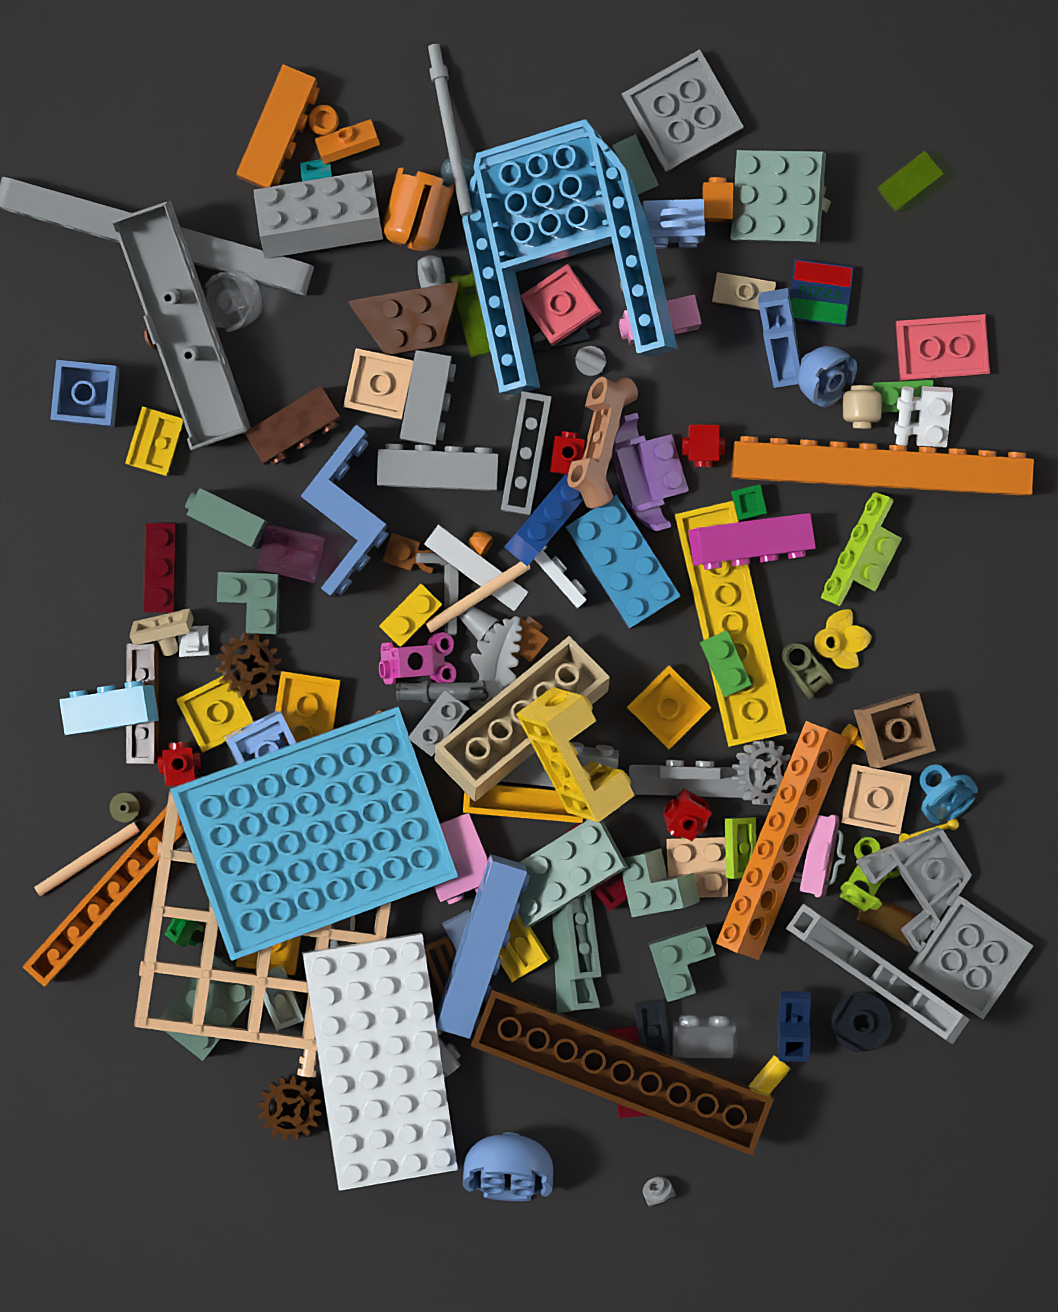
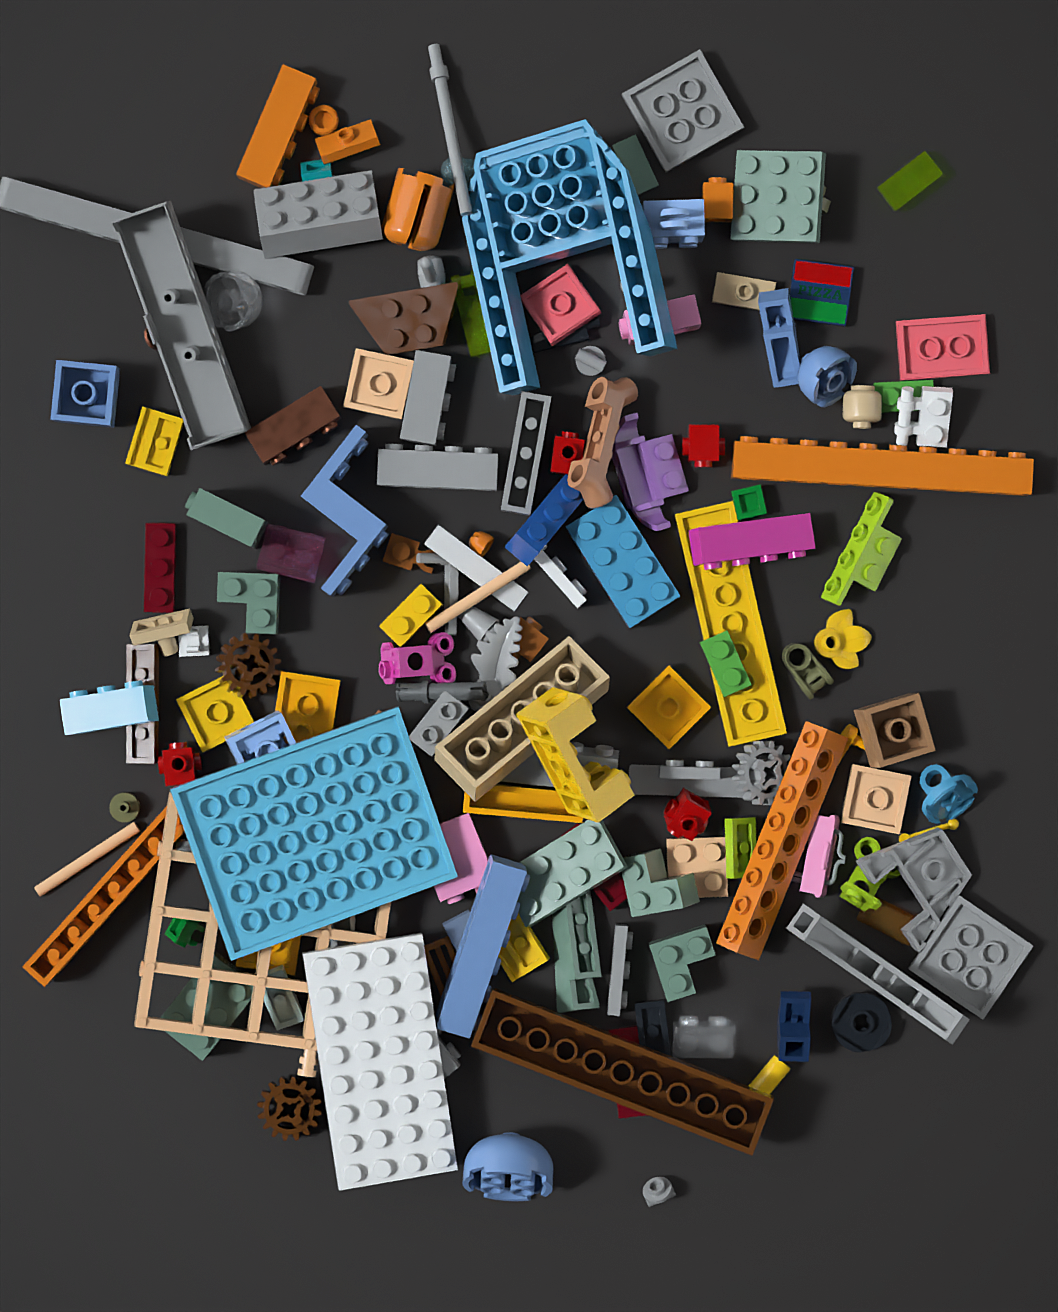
none -> light grey plate [607,923,633,1016]

